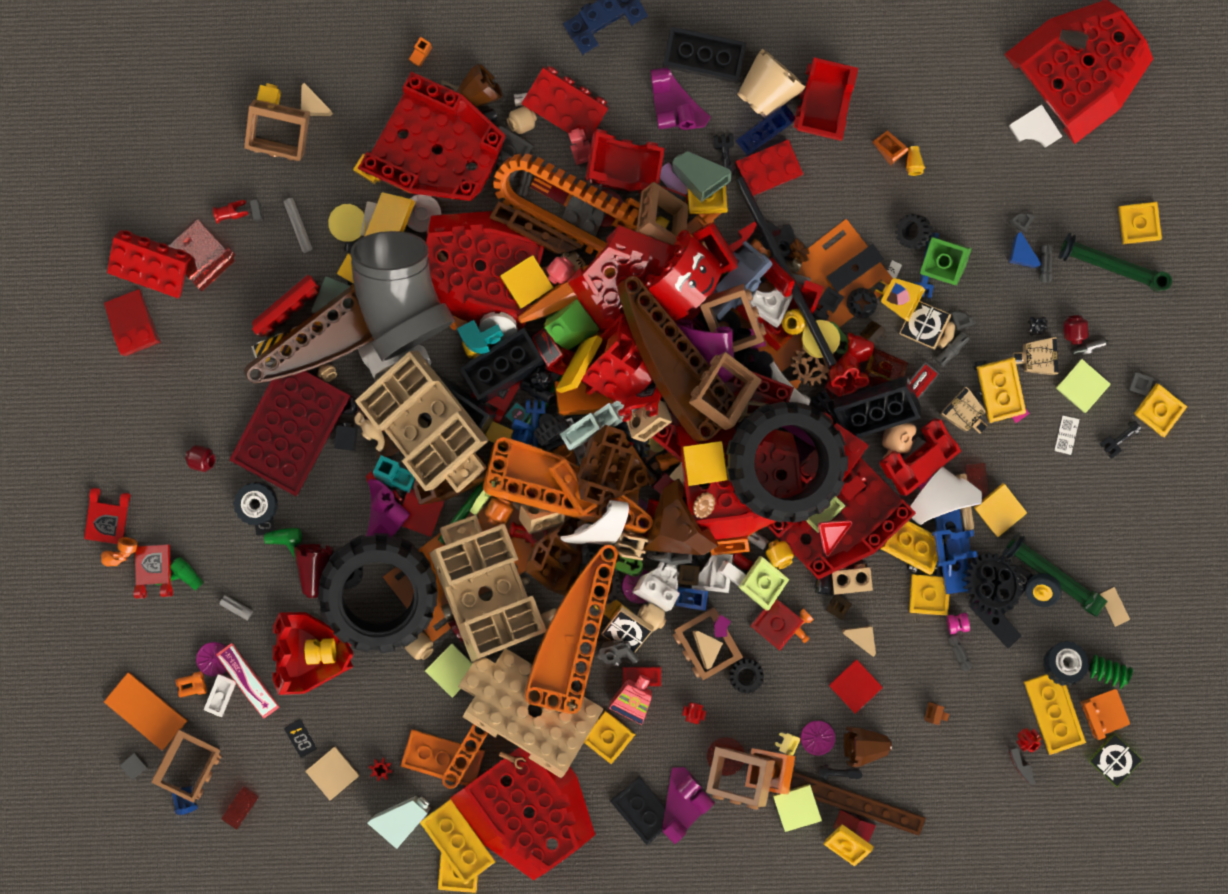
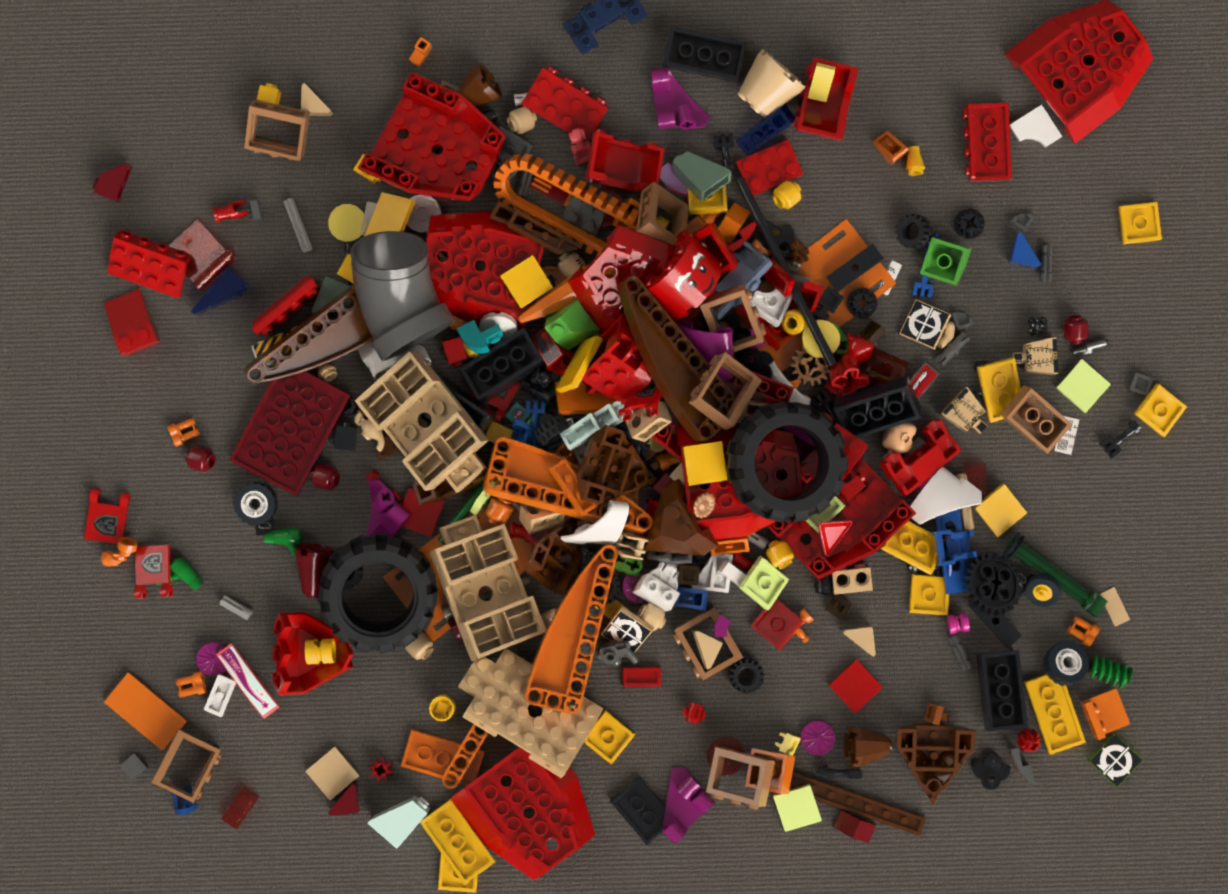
black sticker [284,719,317,758] -> none
teal brick [373,455,415,493] -> none
yellowish green tile [425,643,472,698] -> none
medium nougat hand [499,752,526,769] -> none
coral head [547,256,575,285] -> none
coral torso [609,675,652,725] -> none
yellow tile [823,824,874,866] -> none
yellow torso [875,278,925,322] -> none
clear smoke cone [1059,29,1089,50] -> none
dark green piece [1059,233,1172,292] -> none
none -> dark red slope [93,164,133,203]
none -> orange piece [167,417,200,447]
none -> clear blue slope [191,268,248,315]
none -> dark red head [310,464,340,491]
none -> dark red slope [328,781,360,816]
none -> yellow wheel [429,694,456,721]
none -> red brick [442,337,468,367]
none -> orange slope [718,202,751,245]
none -> yellow head [773,181,801,209]
none -> light yellow tile [808,63,836,102]
none -> reddish brown wedge [896,723,975,805]
none -> black gear [954,208,985,239]
none -> red bracket [962,103,1012,182]
none -> black plate [972,751,1010,790]
none -> black brick [976,650,1028,732]
none -> medium nougat brick [999,385,1073,454]
none -> orange piece [1067,615,1101,647]

